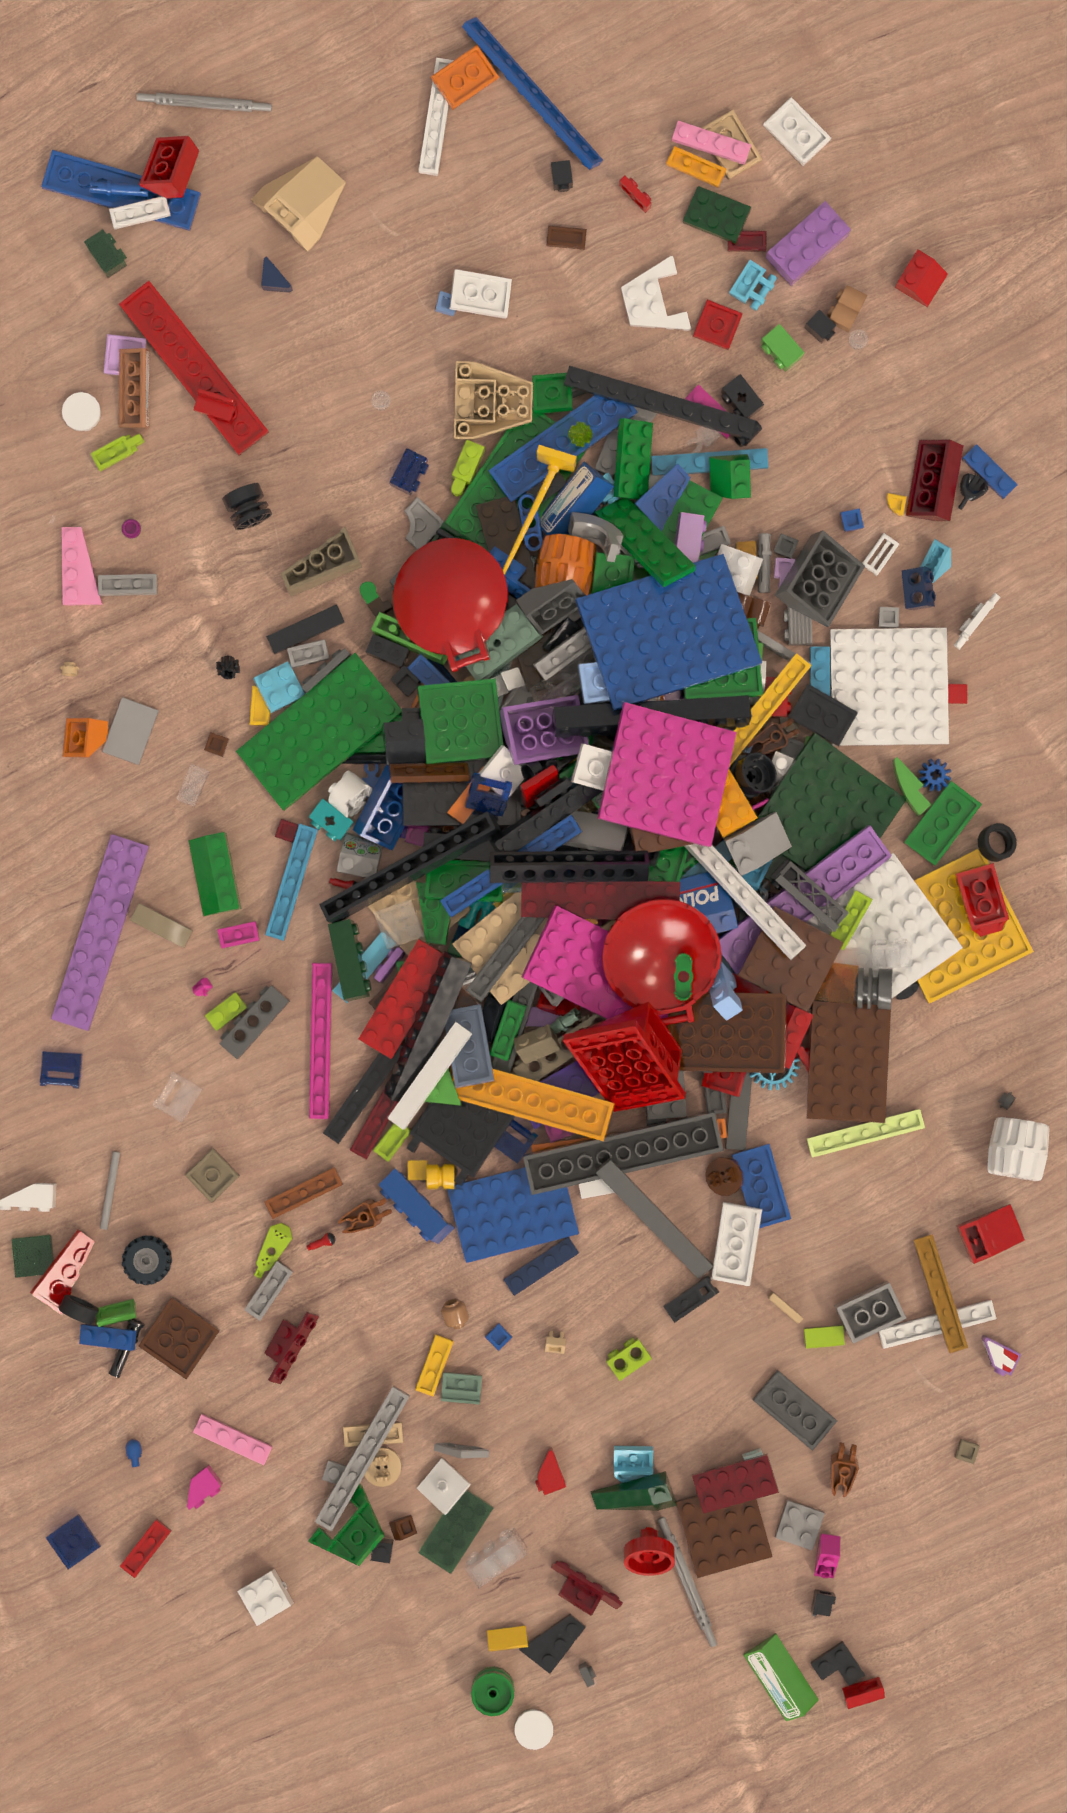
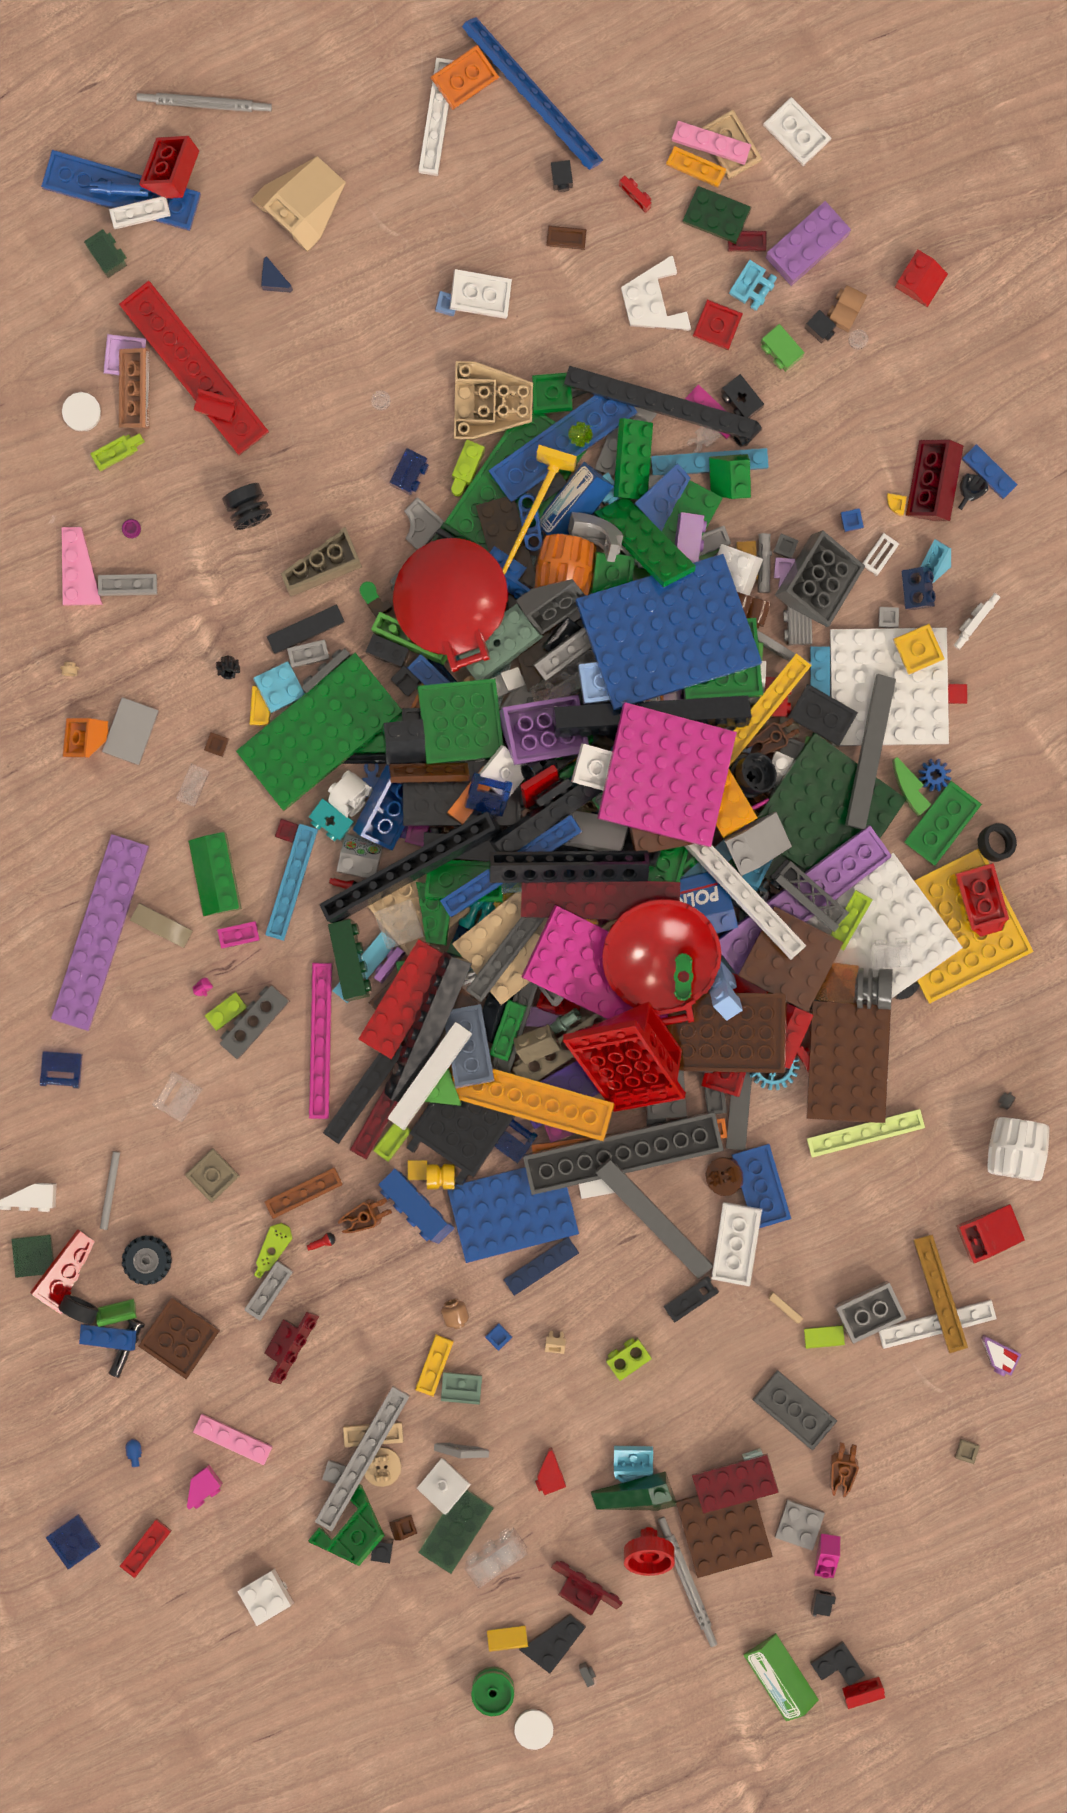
none -> dark grey tile [845,674,896,830]
none -> yellow plate [893,624,945,675]

